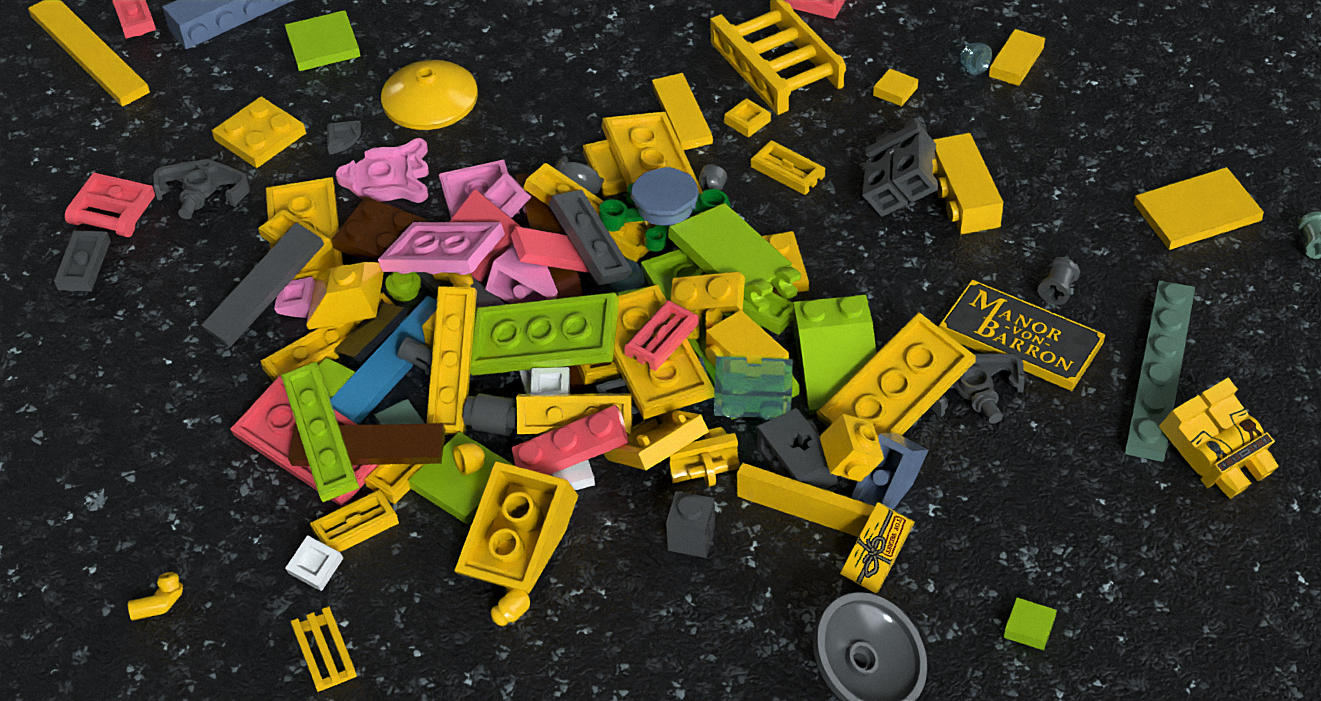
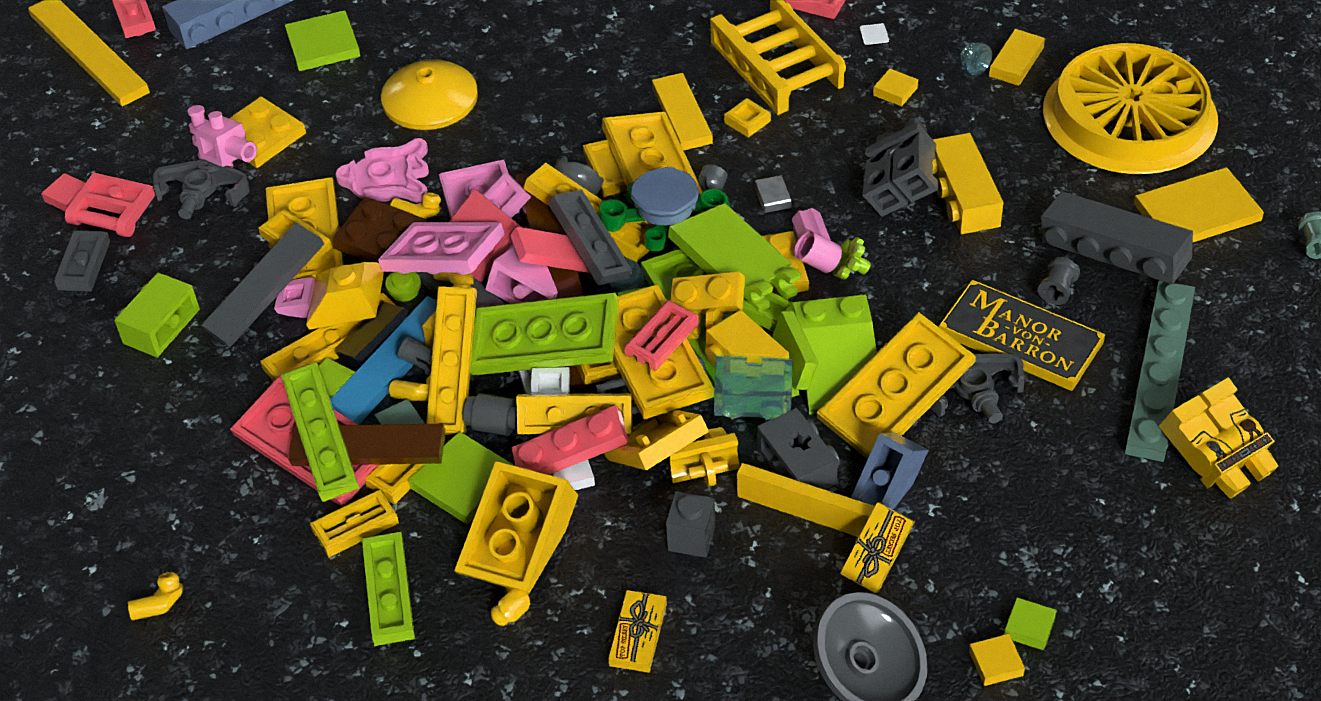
white plate [285,535,343,591] -> none
yellow tile [291,607,357,692] -> none
dark grey tile [327,120,362,155] -> none
yellow hinge [453,443,485,476] -> none
yellow tile [751,140,825,195] -> none
yellow brick [819,413,884,482] -> none
none -> coral tile [41,173,85,212]
none -> lime brick [114,273,200,358]
none -> bright pink piece [187,105,257,168]
none -> lime plate [362,532,415,646]
none -> yellow arm [389,375,431,401]
none -> yellow arm [390,193,441,219]
none -> yellow tile [608,590,667,673]
none -> flat silver piece [755,175,791,213]
none -> lime tile [772,311,819,390]
none -> bright pink piece [792,208,842,273]
none -> lime plant [832,237,871,280]
none -> white sticker [860,23,889,45]
none -> yellow tile [969,634,1025,686]
none -> dark grey brick [1041,191,1193,284]
none -> yellow piece [1043,43,1218,174]

